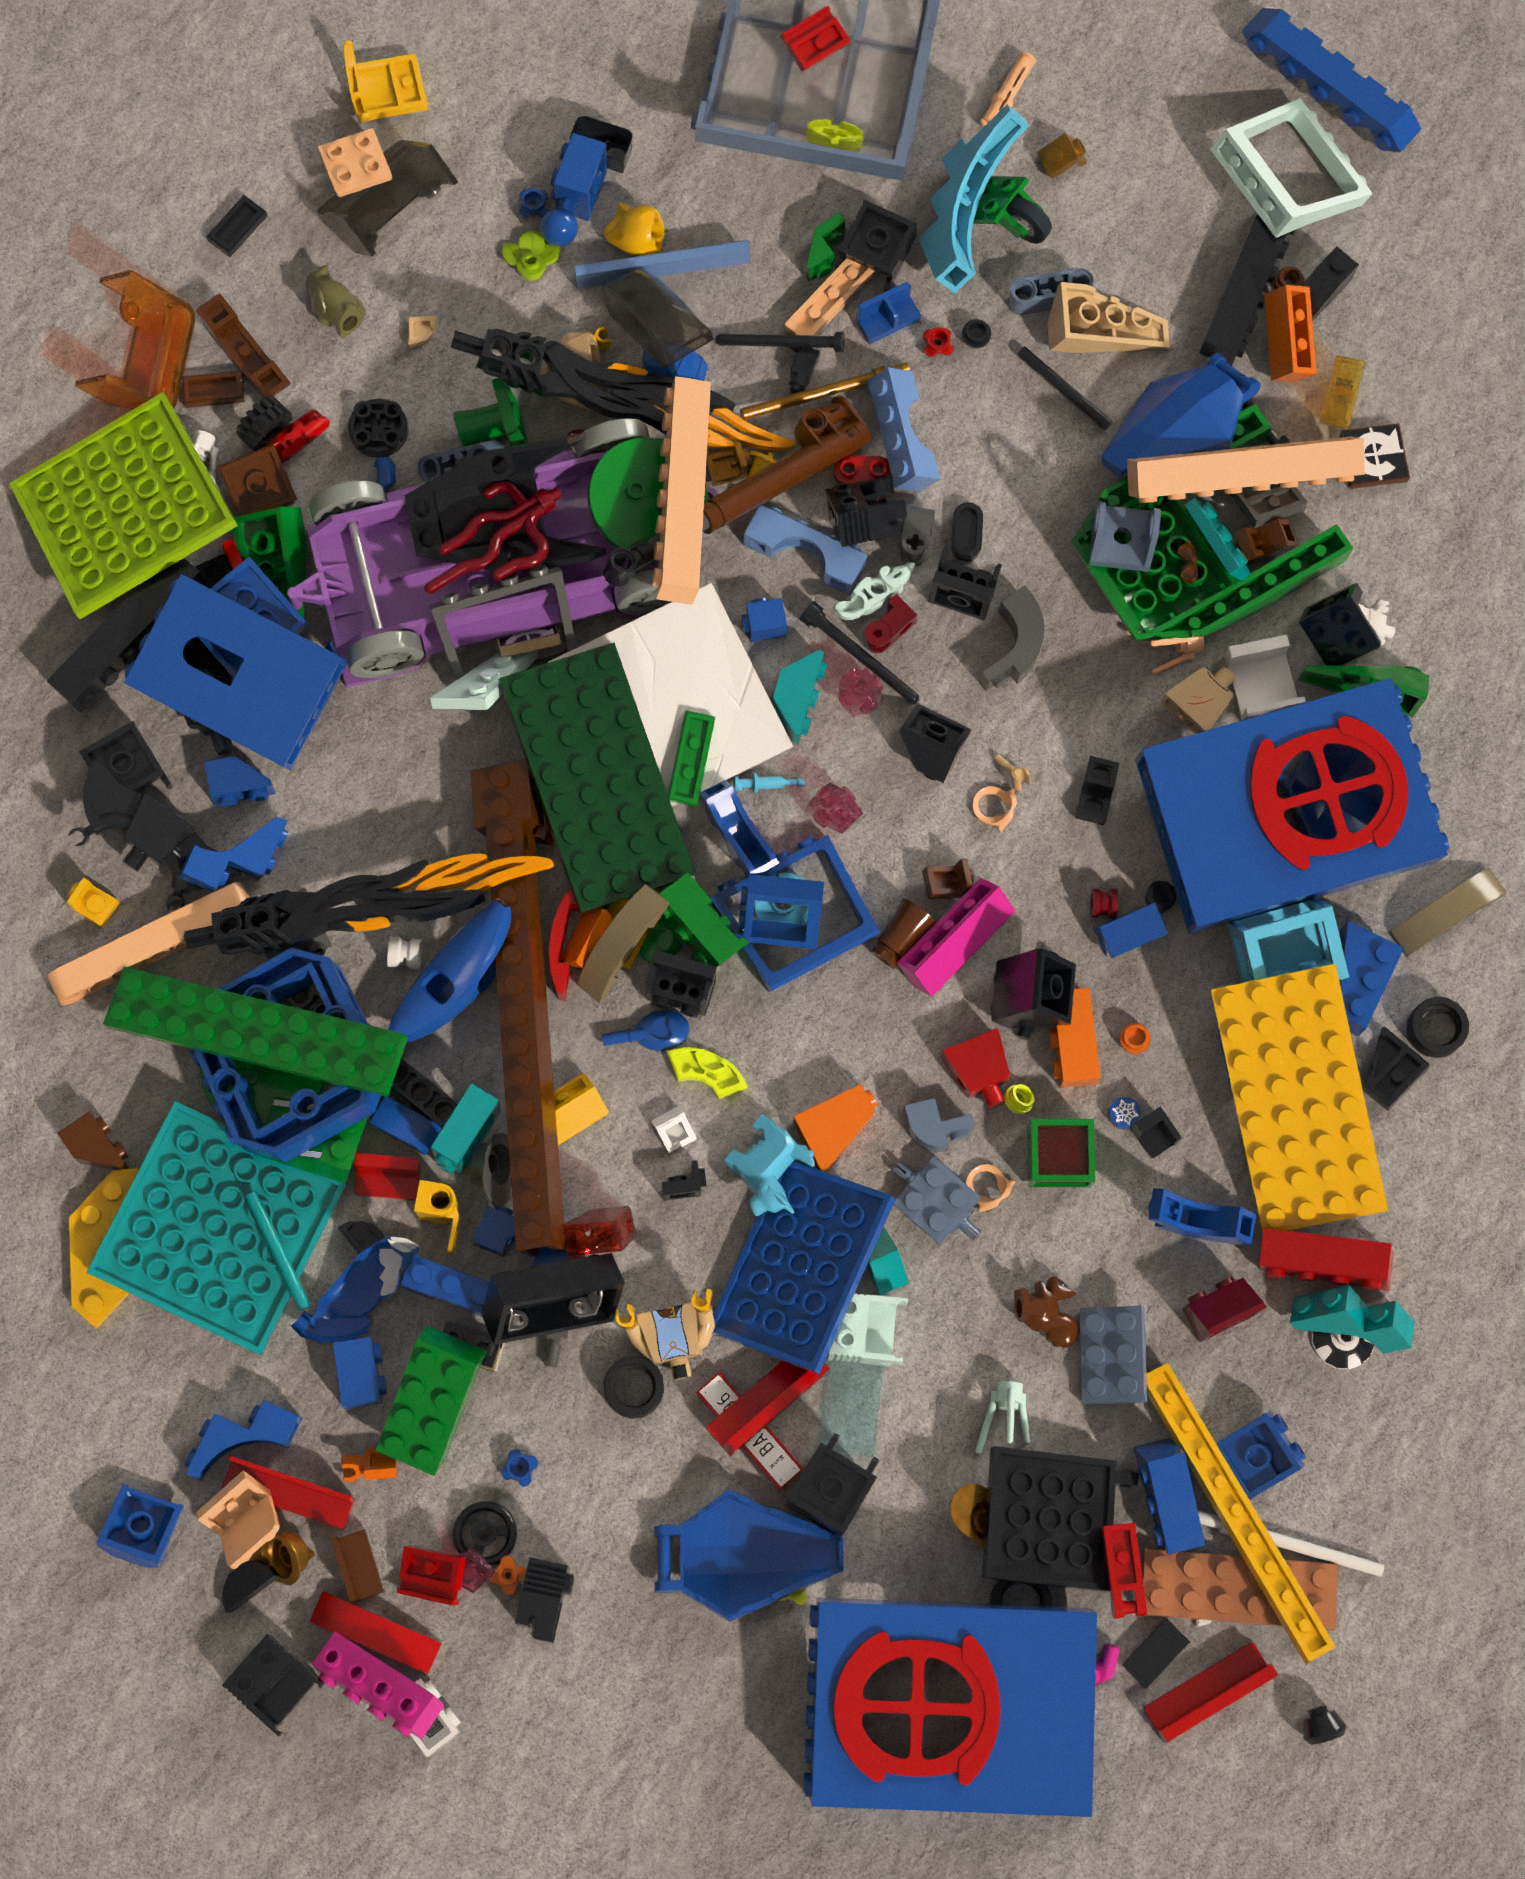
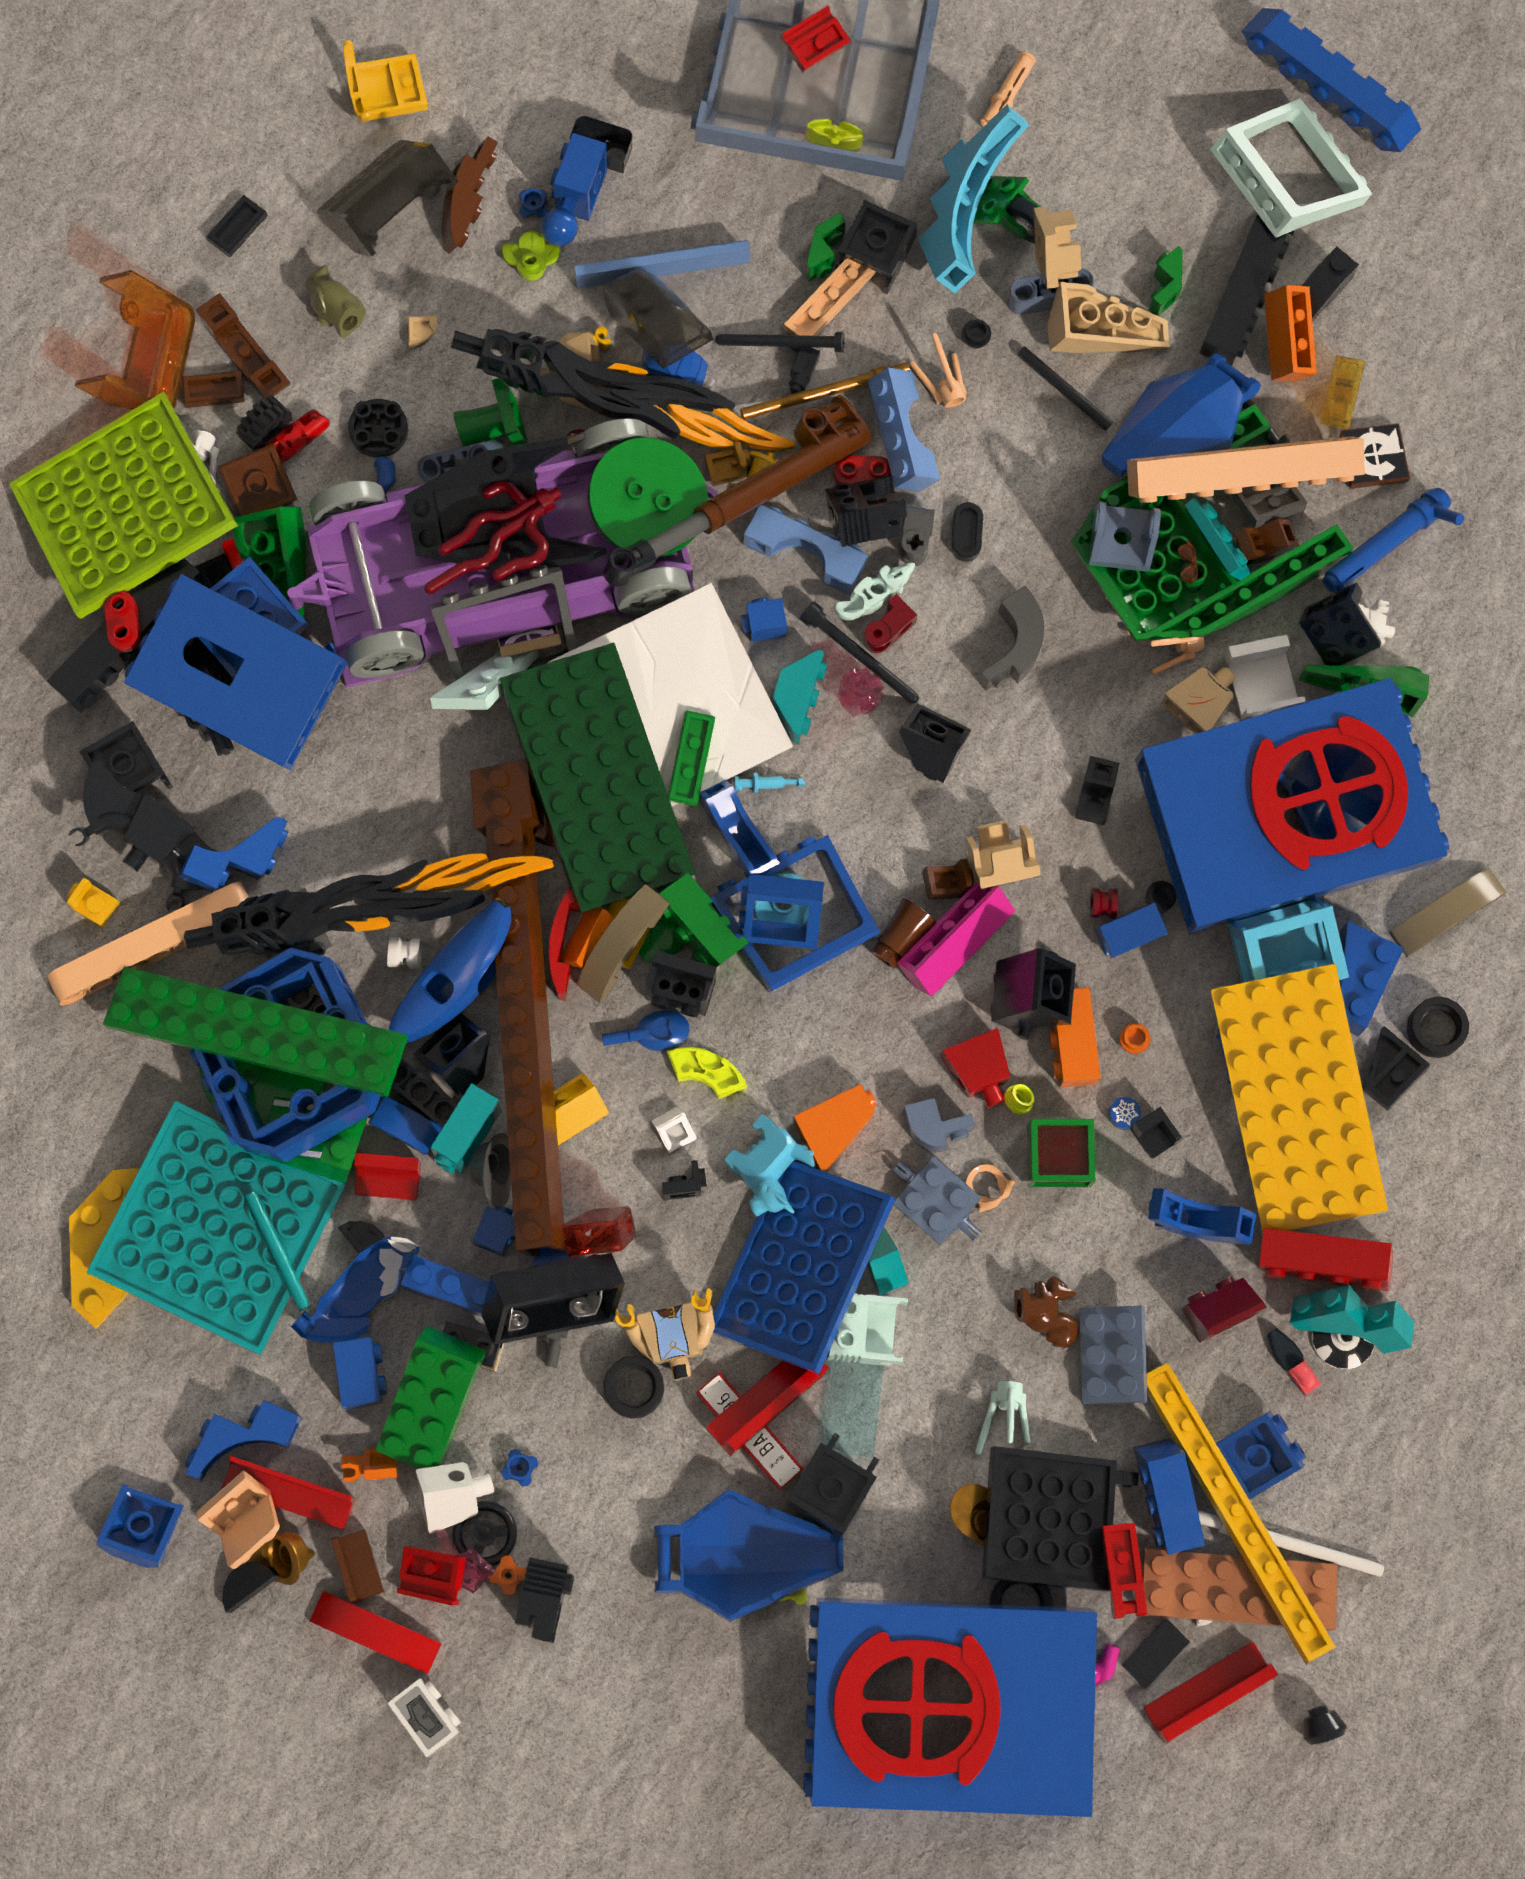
reddish brown slope [57,1112,129,1170] -> none
blue slope [205,756,275,807] -> none
black piece [222,1634,325,1736] -> none
dark pink brick [312,1632,444,1740] -> none
light nougat bracket [318,128,392,197] -> none
yellow piece [414,1180,461,1256] -> none
yellow piece [603,202,665,257] -> none
light nougat brick [652,376,711,605] -> none
clear pink brick [808,782,863,834] -> none
blue panel [855,281,921,345] -> none
red plate [922,327,953,357] -> none
black piece [928,546,1002,621] -> none
light nougat piece [972,786,1017,832] -> none
tan hand [994,754,1030,791] -> none
pearl gold bracket [1037,133,1087,179] -> none
reddish brown plate [1275,266,1304,289] -> none
none -> red plate [104,591,141,652]
none -> black slope [414,1013,490,1100]
none -> white torso [415,1462,494,1534]
none -> reddish brown slope [442,136,498,254]
none -> light nougat plant [910,333,967,408]
none -> tan panel [965,820,1041,889]
none -> tan panel [1033,206,1081,289]
none -> green slope [1149,246,1183,316]
none -> piece [1267,1328,1321,1395]
none -> blue cylinder [1322,487,1464,592]

